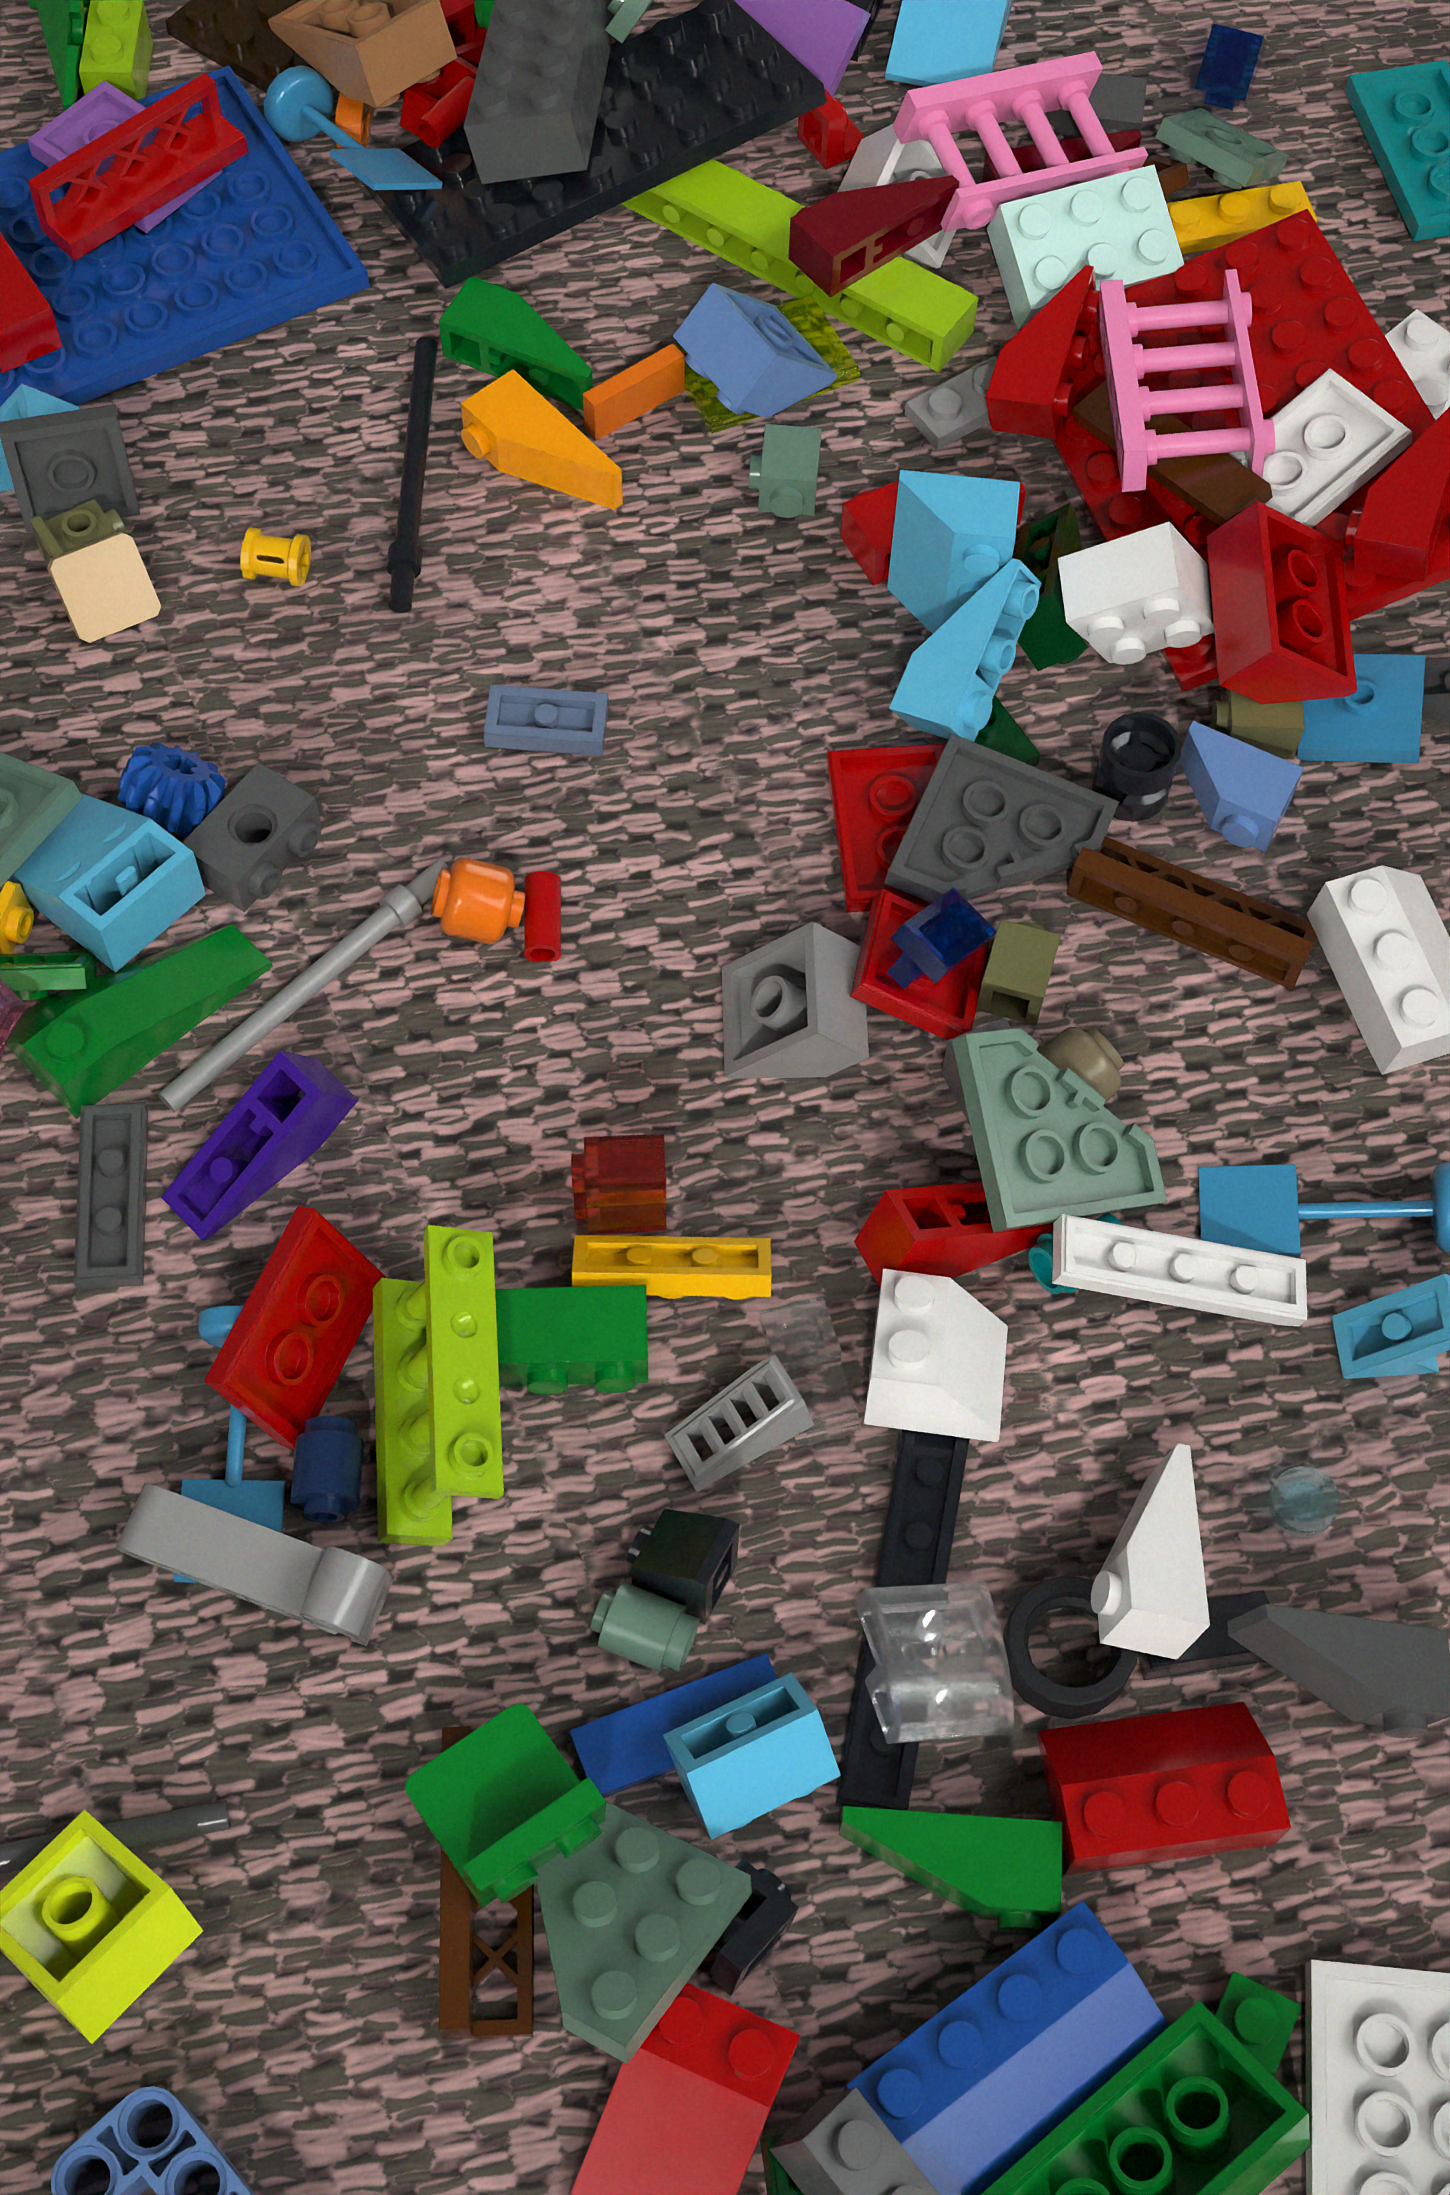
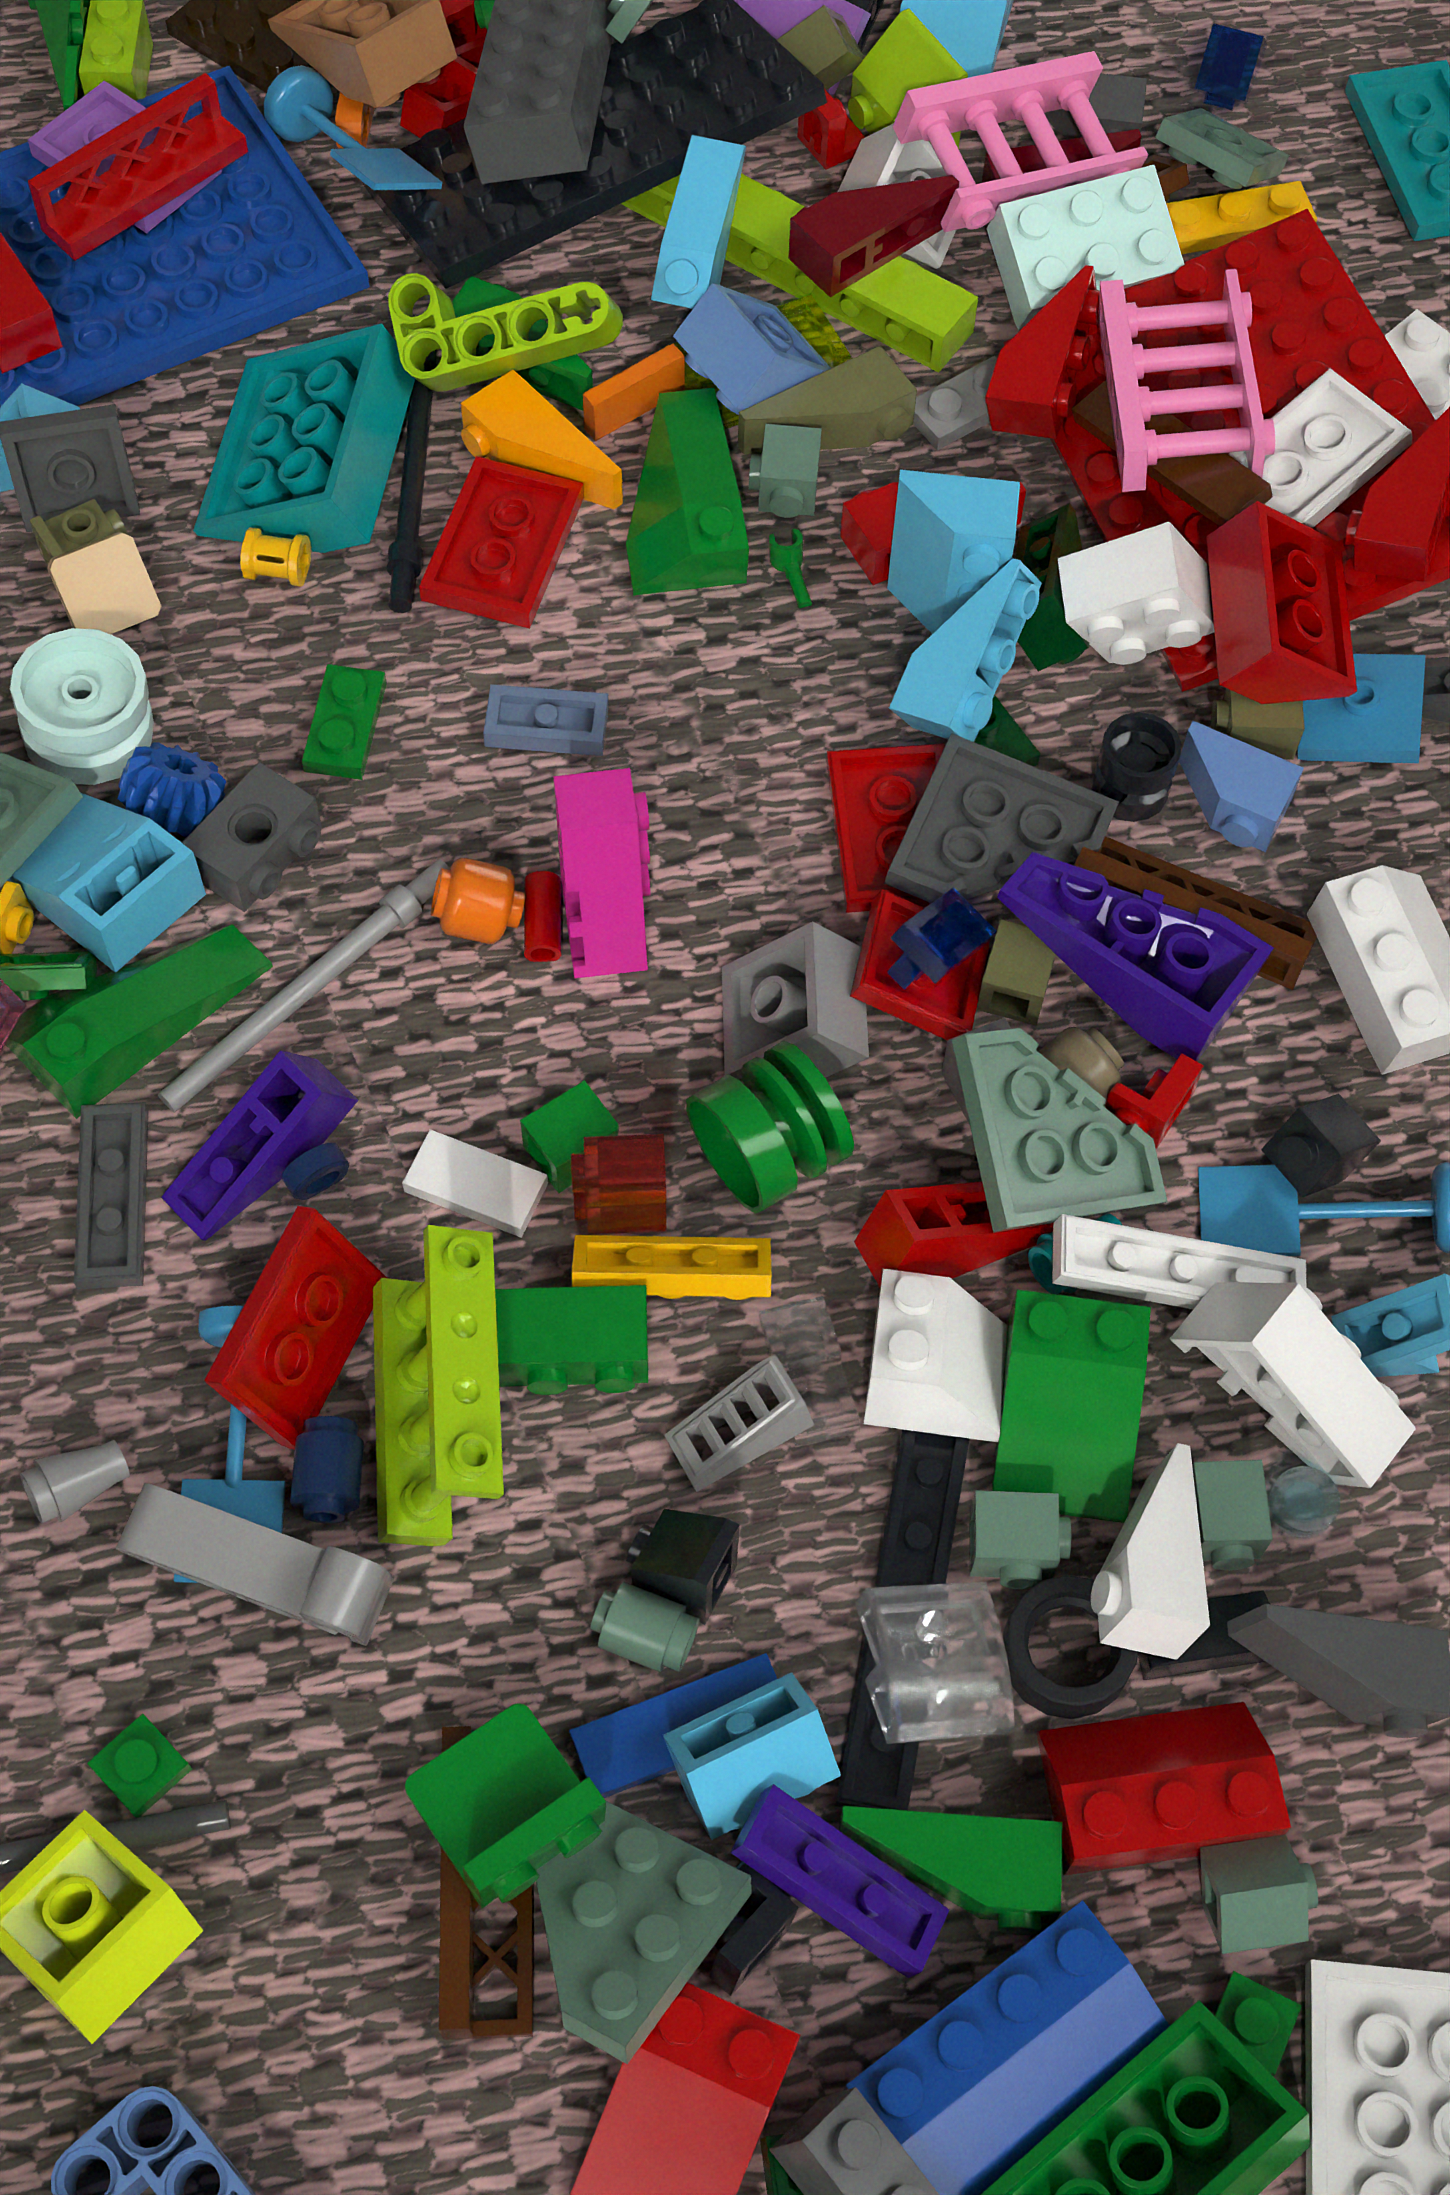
red axle [415,76,475,148] -> none
none -> light aqua wheel [10,628,154,785]
none -> light grey cone [20,1440,130,1523]
none -> green plate [87,1713,192,1818]
none -> teal slope [193,323,415,553]
none -> dark blue tile [281,1142,349,1200]
none -> green plate [302,664,387,780]
none -> lime beam [388,273,623,392]
none -> white tile [402,1129,548,1238]
none -> red plate [419,456,584,629]
none -> green panel [520,1080,619,1193]
none -> dark pink wedge [553,768,651,979]
none -> green wedge [626,388,749,596]
none -> medium azure slope [651,135,746,309]
none -> green wheel [686,1040,854,1214]
none -> dark purple plate [730,1784,950,1978]
none -> olive slope [738,346,917,454]
none -> green hand [769,529,812,608]
none -> olive brick [777,5,865,90]
none -> lime slope [848,8,968,149]
none -> sand green brick [969,1490,1071,1589]
none -> green slope [992,1289,1151,1523]
none -> dark purple wedge [997,852,1274,1061]
none -> red bracket [1105,1053,1204,1149]
none -> white wedge [1170,1282,1416,1488]
none -> sand green brick [1192,1460,1273,1570]
none -> sand green brick [1200,1835,1318,1954]
none -> black brick [1261,1094,1381,1197]

